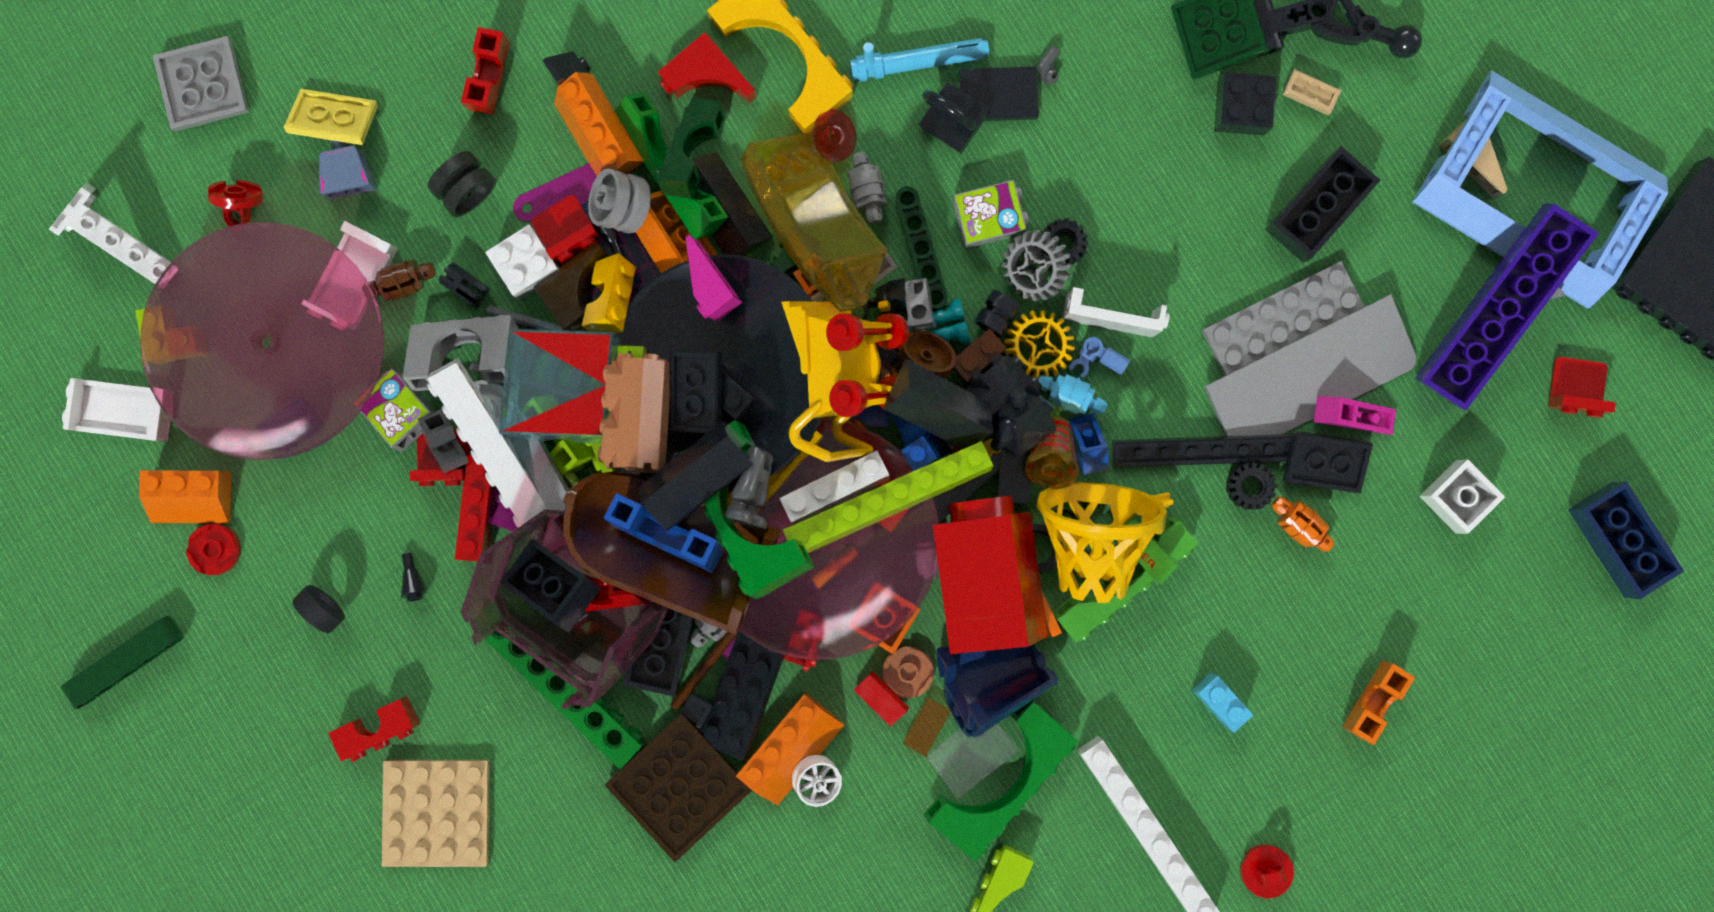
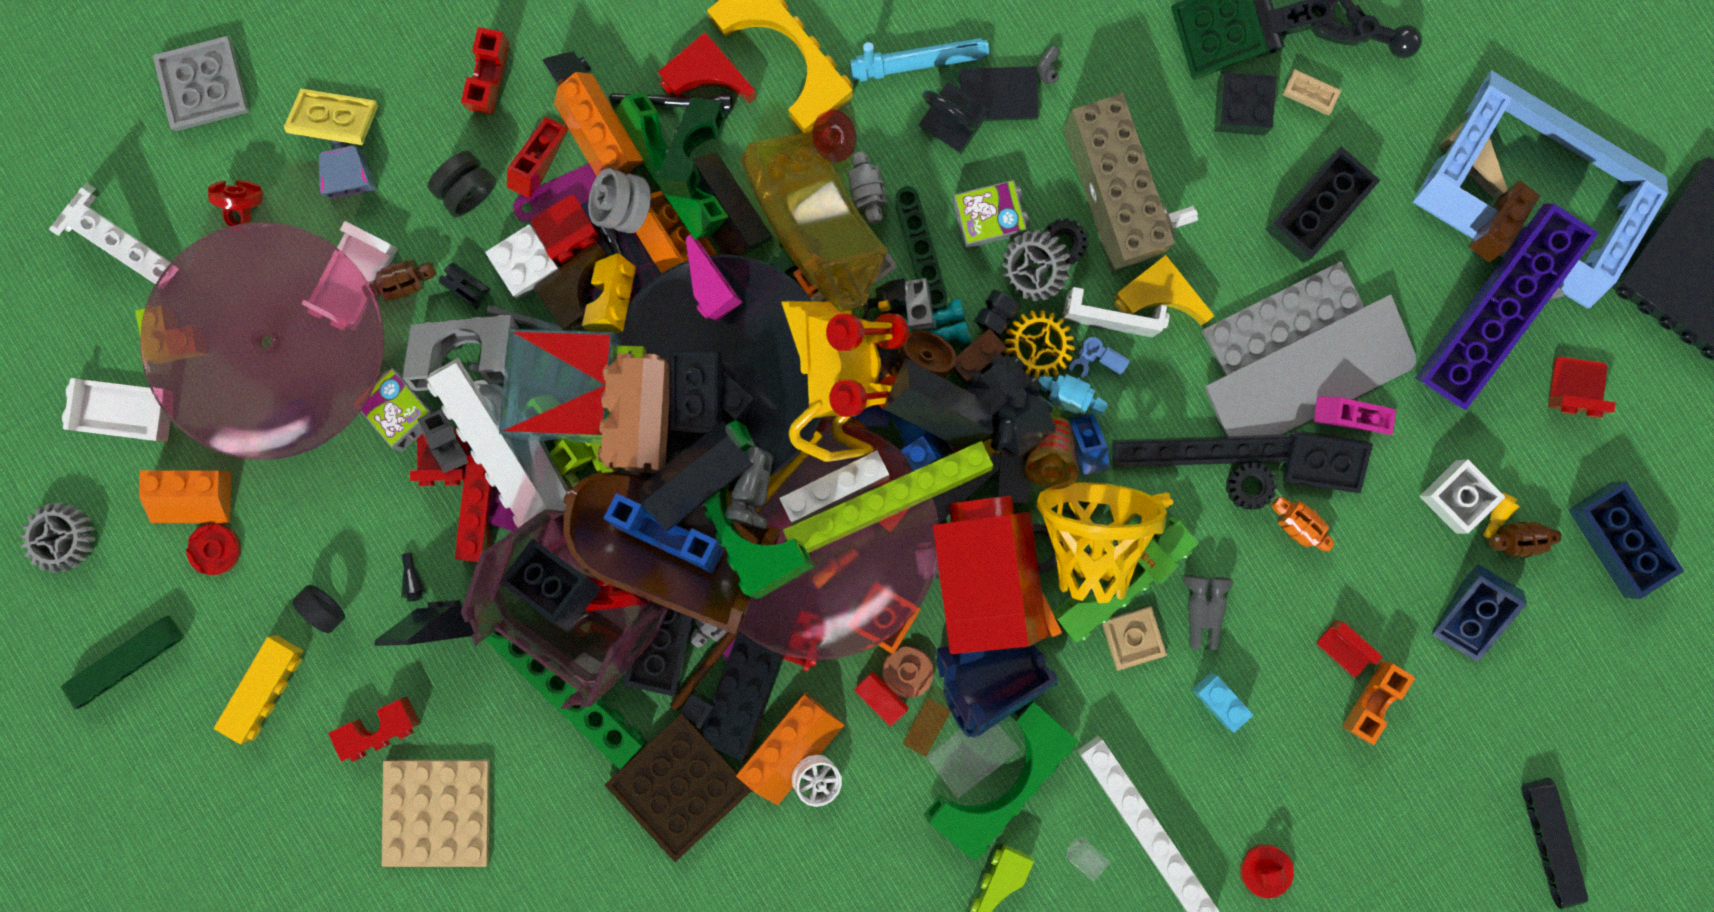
none -> light grey gear [19,503,97,573]
none -> yellow brick [213,635,304,745]
none -> black slope [374,600,474,646]
none -> red slope [507,117,568,199]
none -> black piece [609,93,732,114]
none -> dark tan piece [1063,93,1198,272]
none -> clear brick [1066,836,1111,882]
none -> tan tile [1102,605,1167,671]
none -> yellow arch [1113,255,1214,325]
none -> dark grey piece [1183,575,1233,650]
none -> red panel [1316,620,1383,677]
none -> dark blue slope [1432,564,1527,662]
none -> reddish brown arch [1468,180,1540,262]
none -> yellow cone [1483,492,1520,538]
none -> reddish brown piece [1489,521,1561,557]
none -> black beam [1521,777,1588,910]

